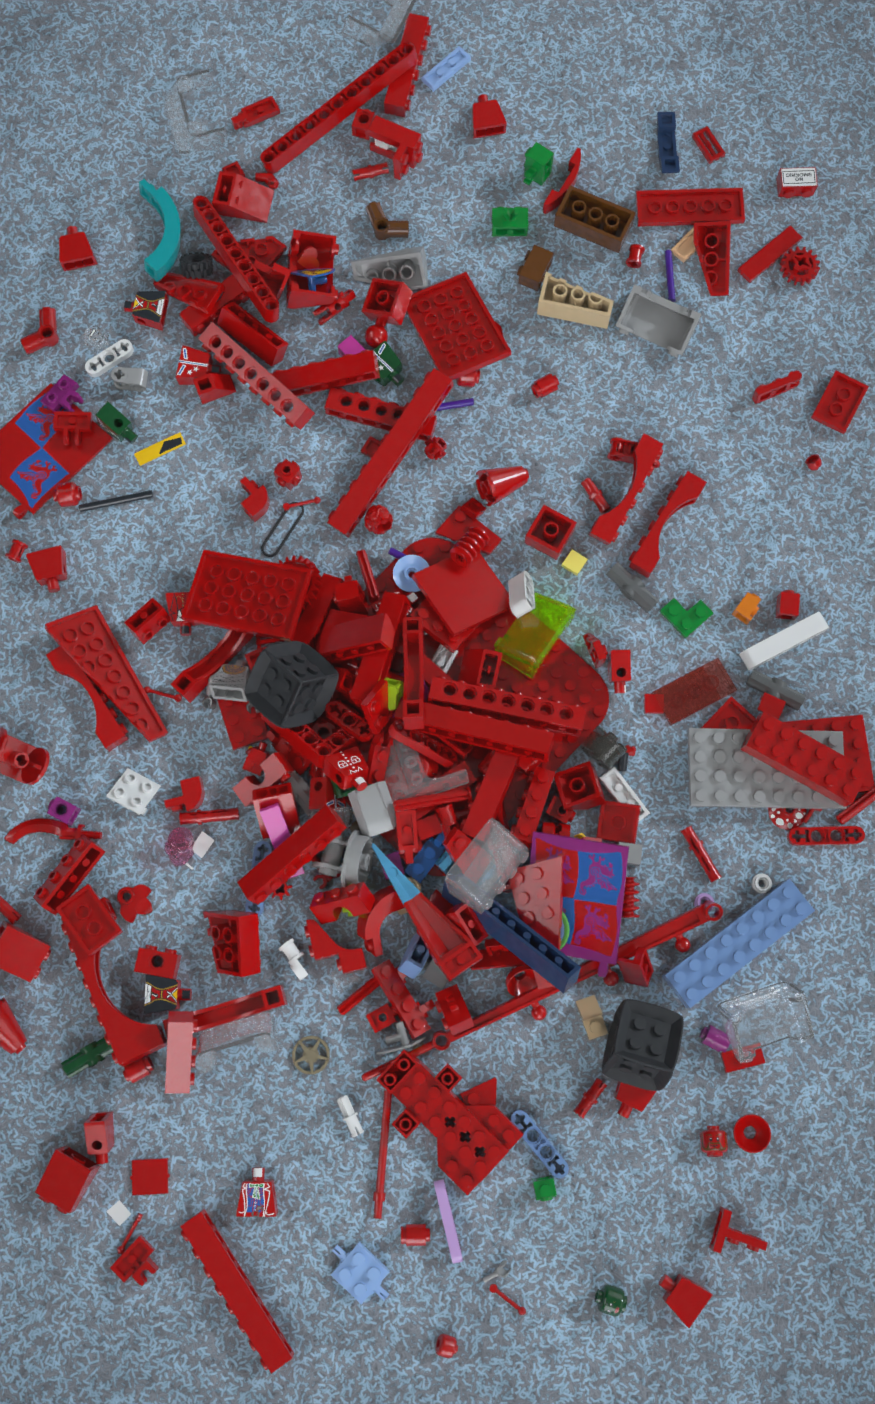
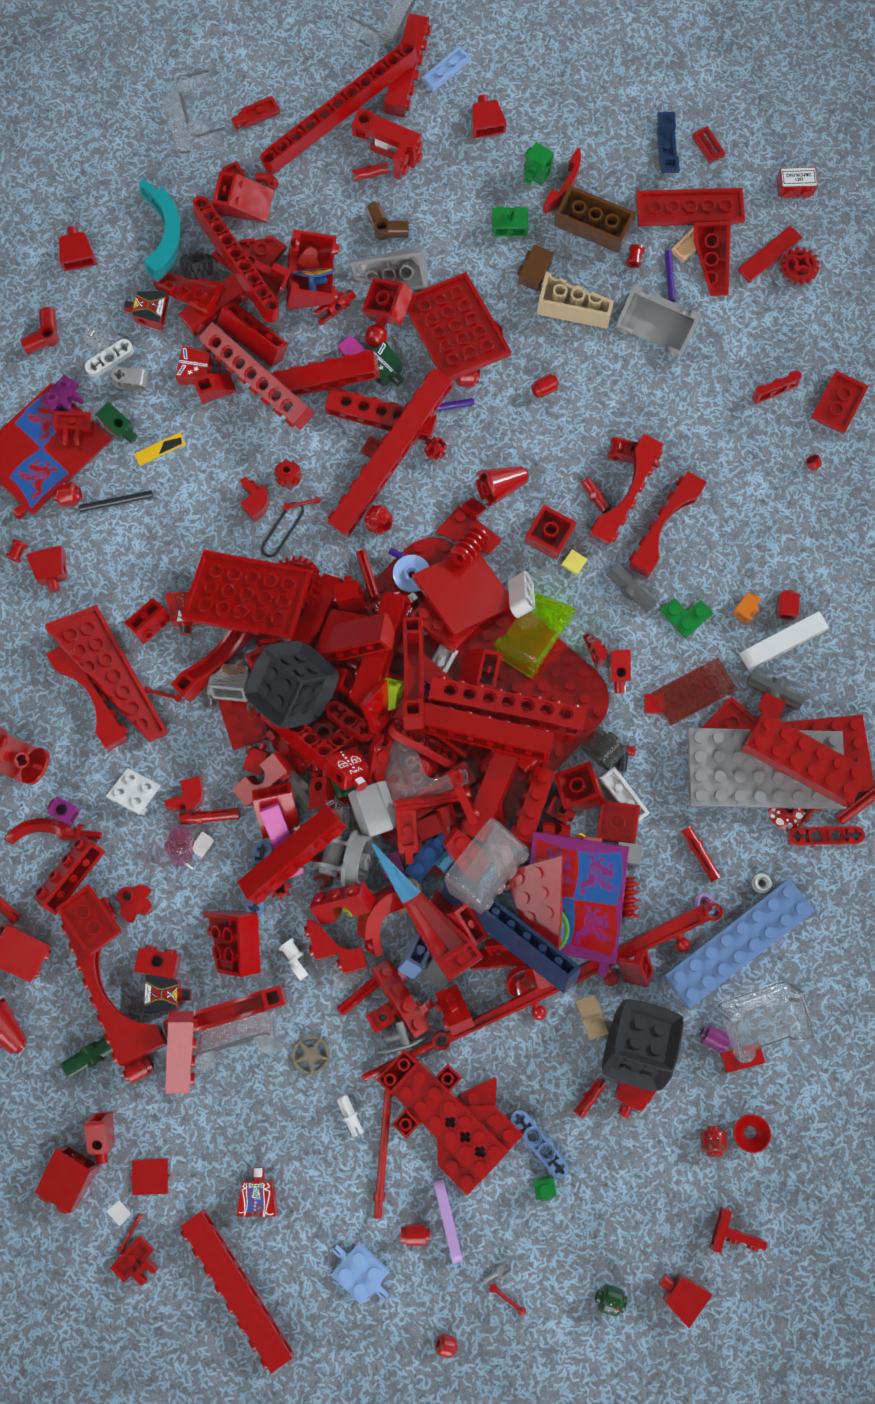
none -> red hinge [448,769,480,825]

